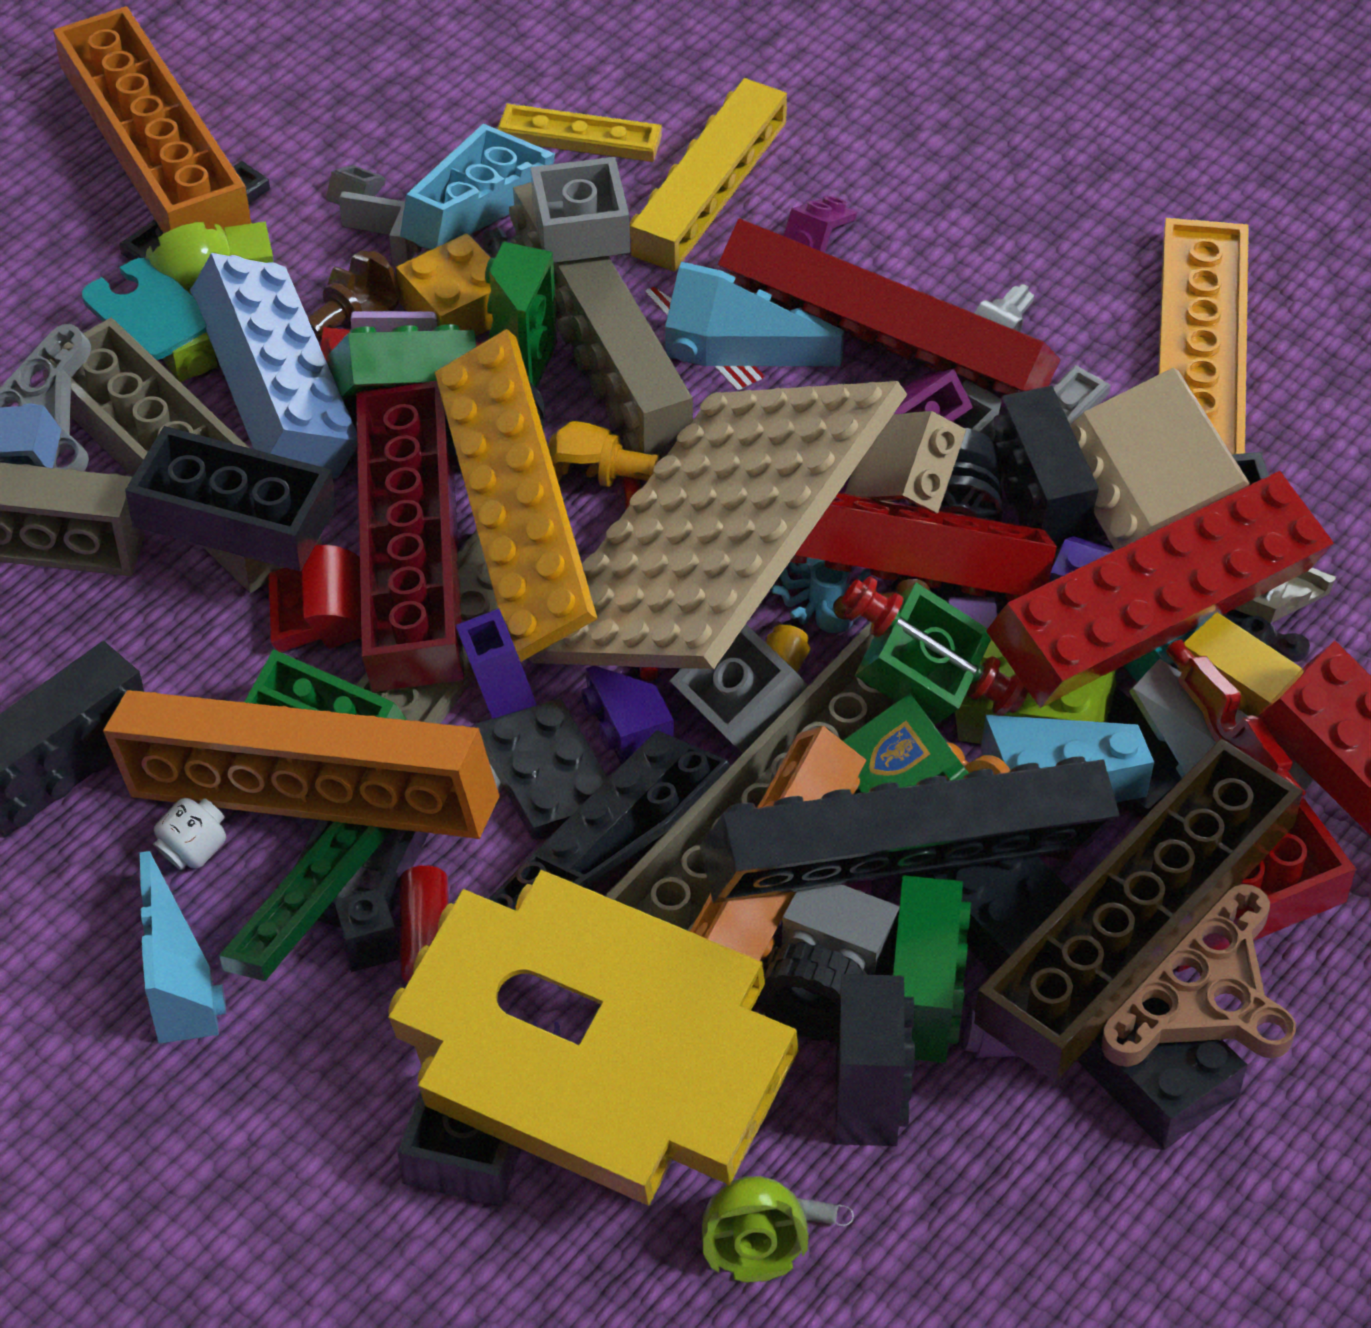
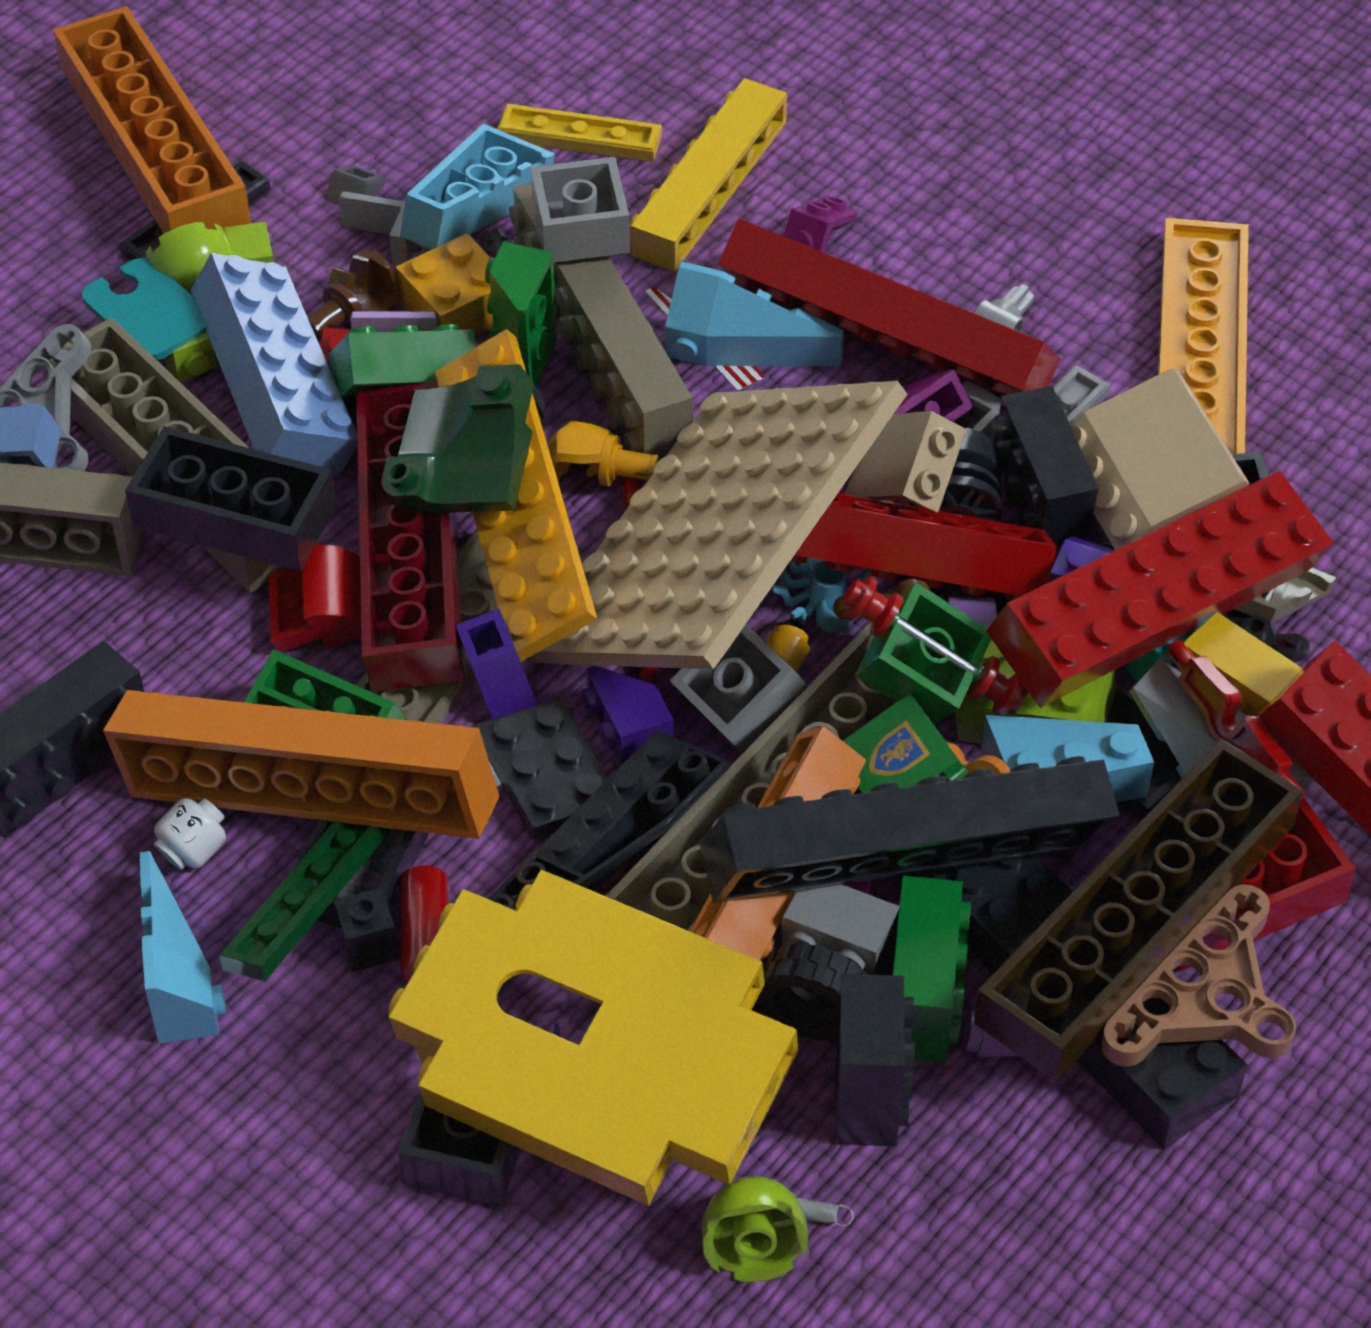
none -> dark green slope [382,364,534,513]

